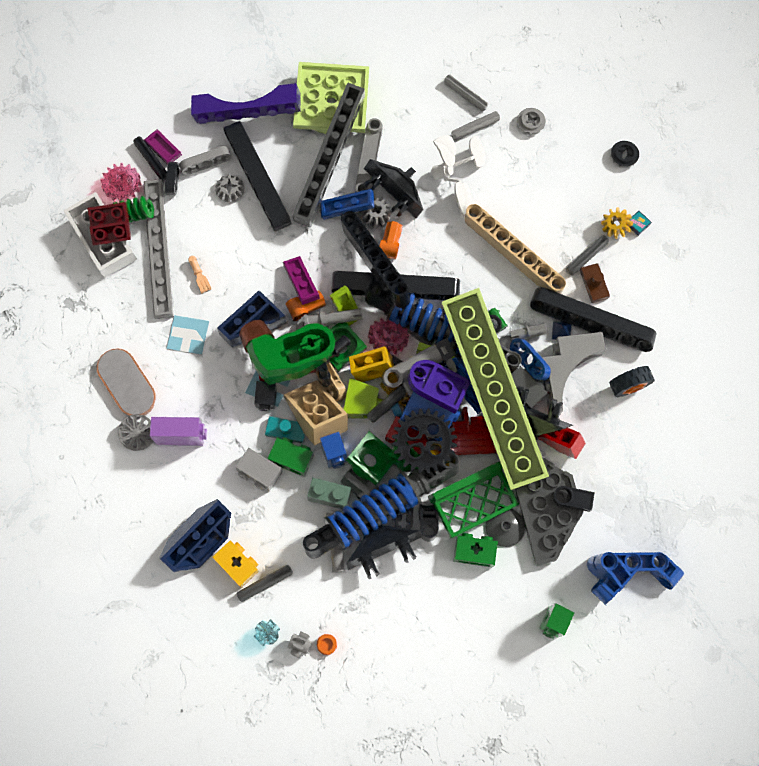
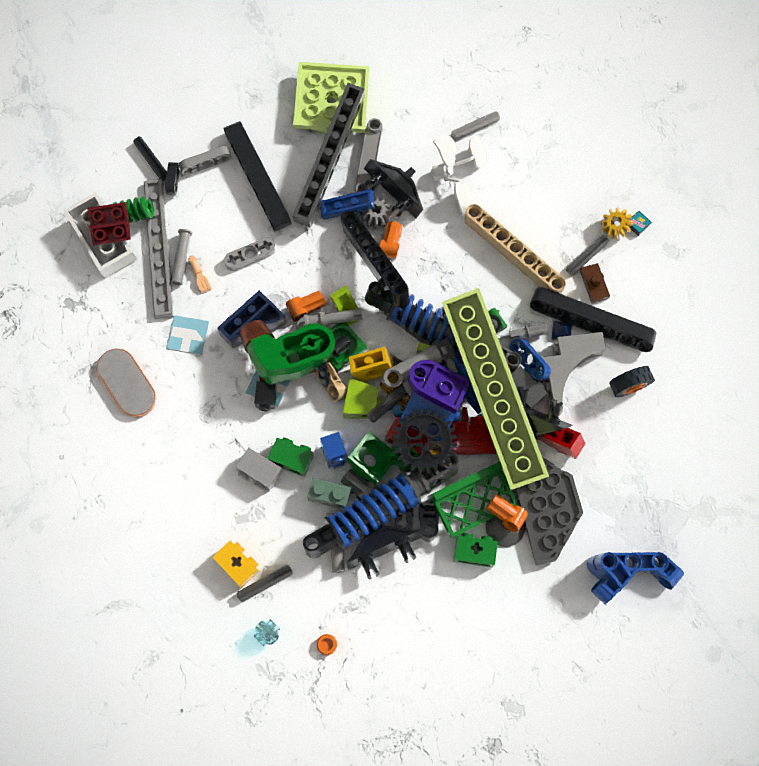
clear pink gear [100,163,142,202] -> none
light grey wheel [118,414,153,451] -> none
magenta tile [144,129,182,165] -> none
medium lavender brick [150,417,207,446] -> none
dark blue wedge [159,499,232,572] -> none
dark purple arch [191,83,301,124] -> none
light grey gear [215,174,244,202] -> none
teal tile [265,416,305,444] -> none
magenta tile [283,256,320,305] -> none
tan slope [284,380,348,446] -> none
light grey gear [287,631,313,658] -> none
black beam [331,271,460,301] -> none
clear pink gear [367,318,409,355] -> none
light grey axle [444,74,489,111] -> none
light grey gear [517,108,546,135] -> none
green brick [539,603,575,639] -> none
black piece [552,486,595,512] -> none
black gear [610,140,639,168] -> none
none -> light grey pin [171,229,193,285]
none -> light grey beam [224,238,276,271]
none -> orange piece [486,494,528,532]

